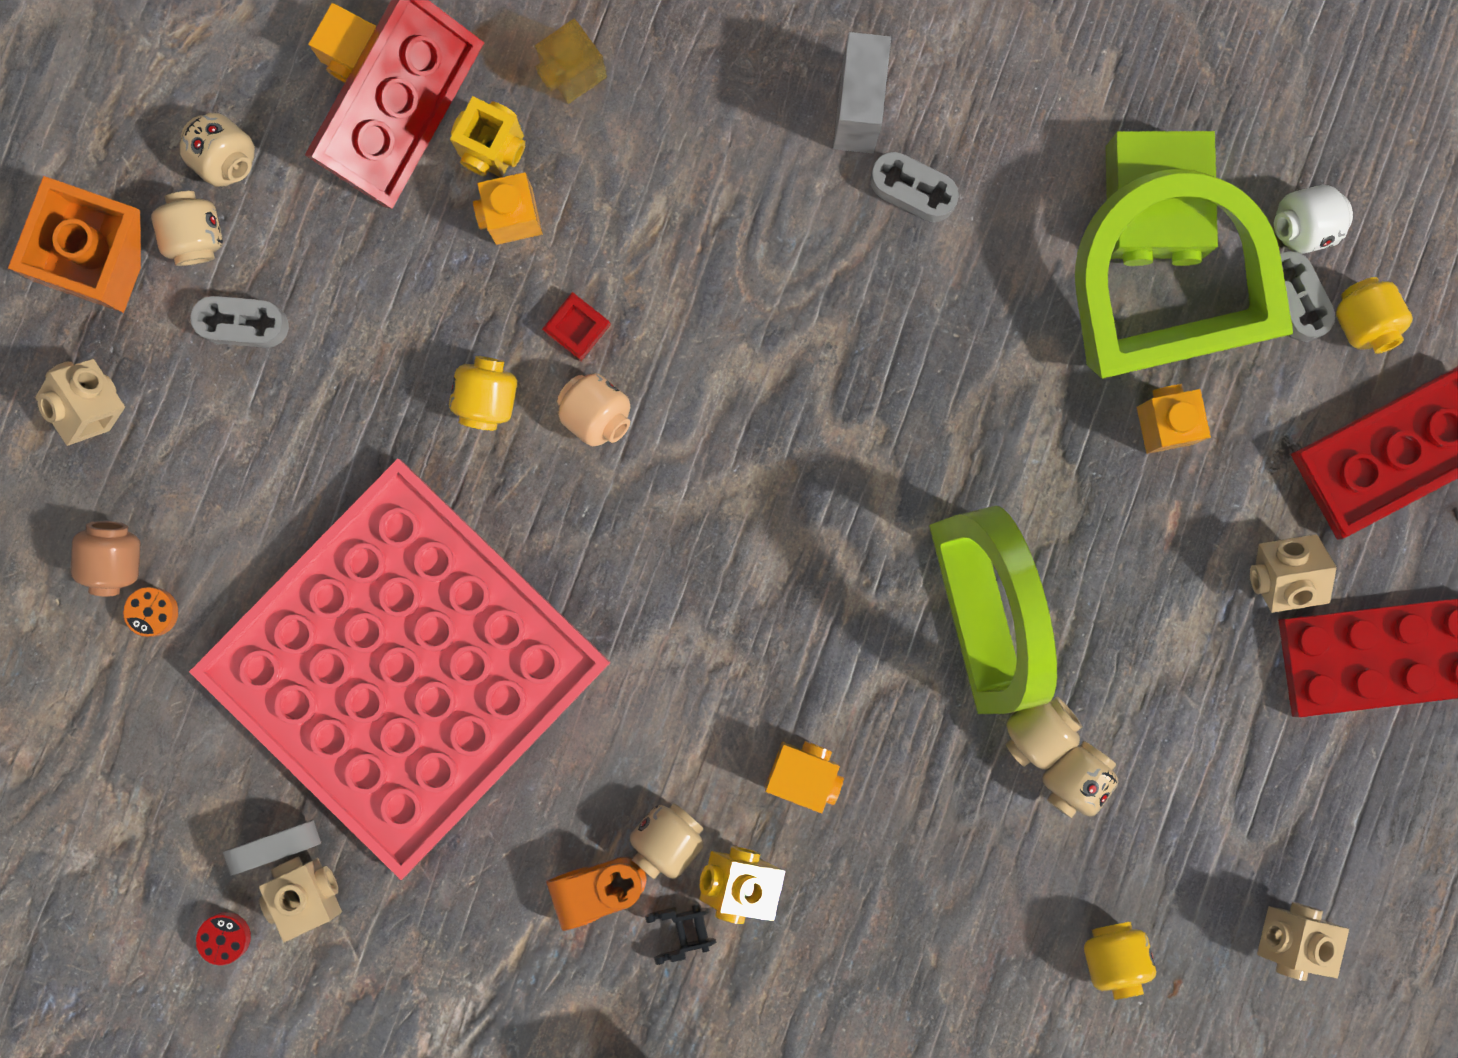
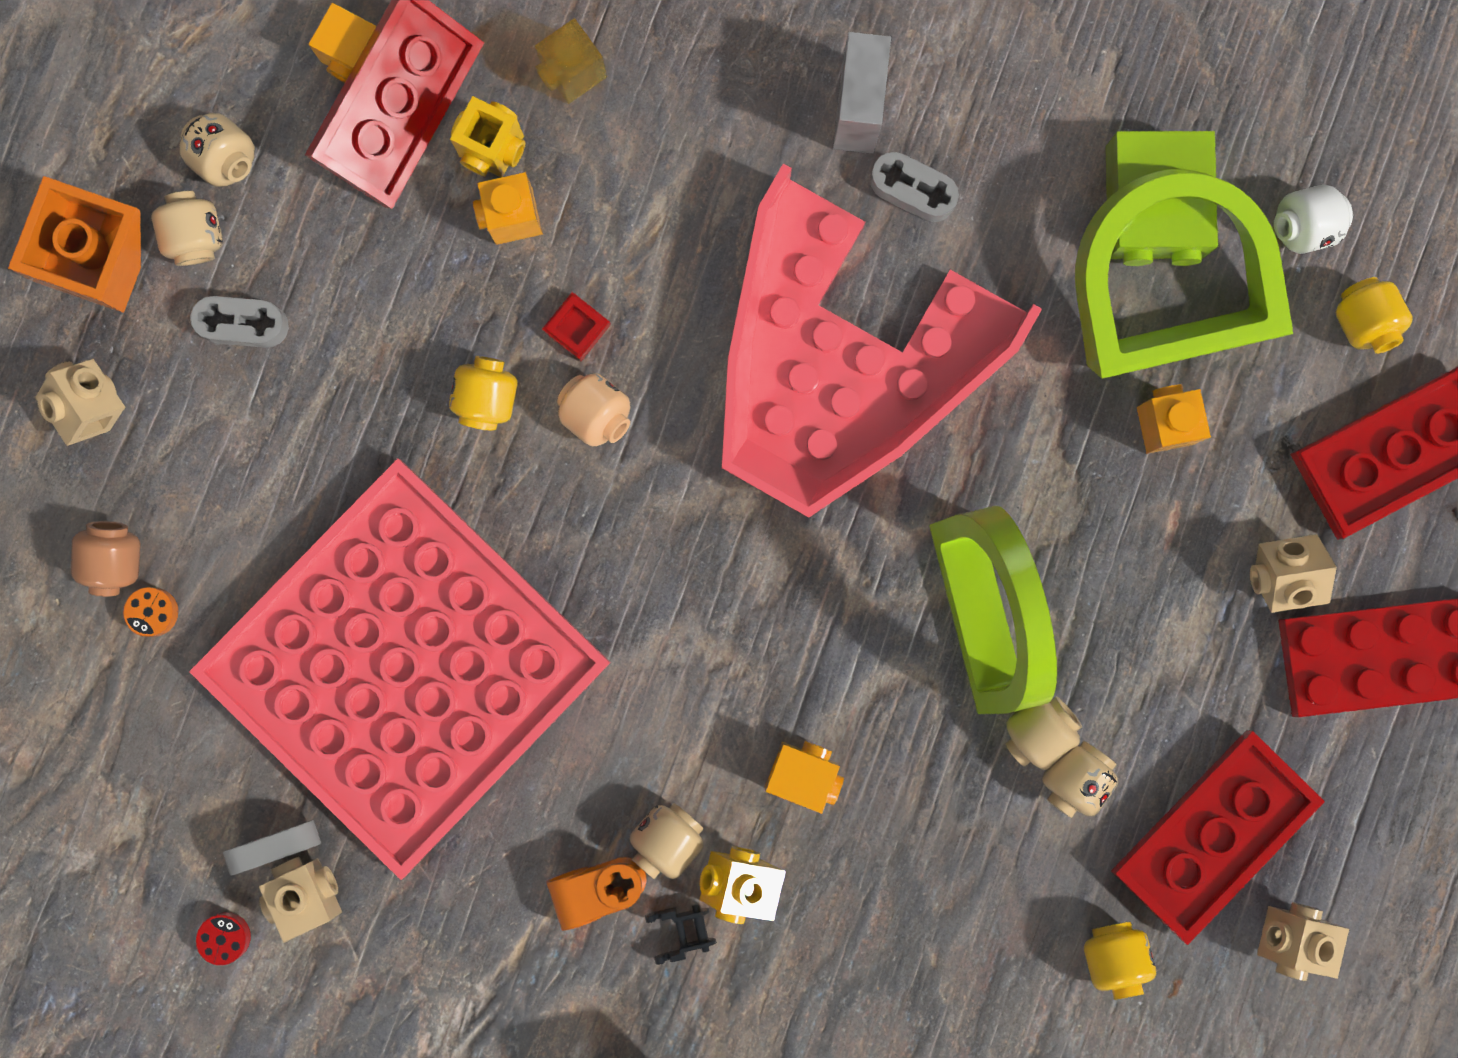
light grey beam [1280,251,1335,342] -> none
none -> coral piece [722,164,1042,518]
none -> red plate [1111,730,1325,945]

